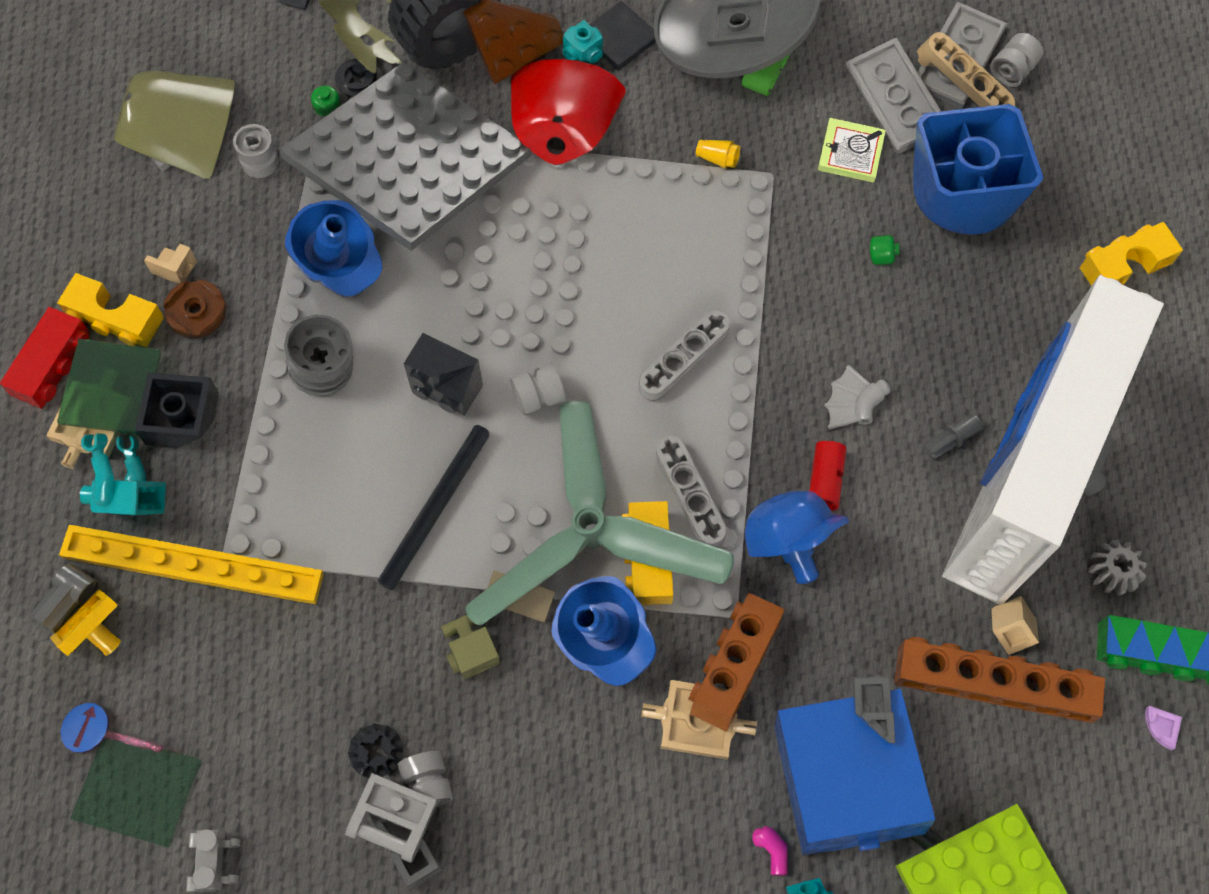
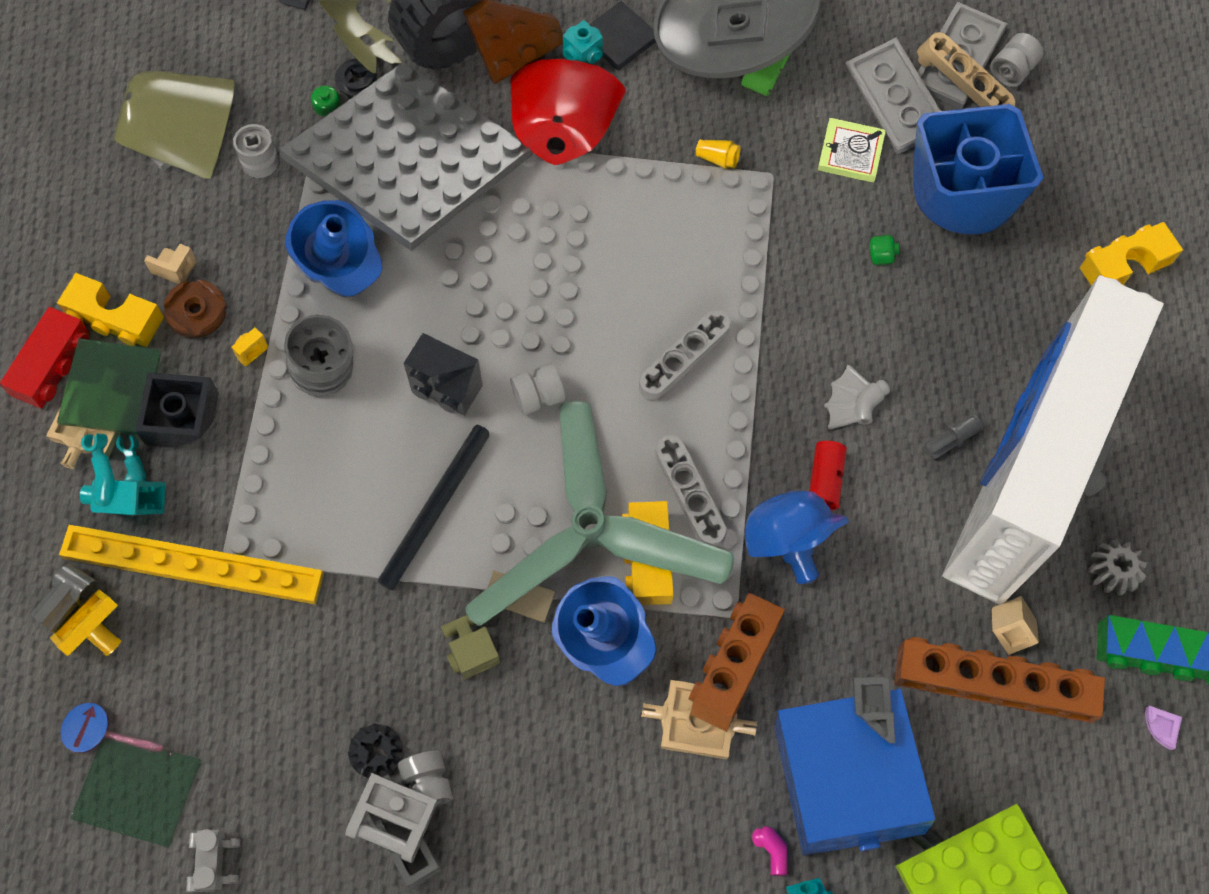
none -> yellow plate [231,328,268,367]

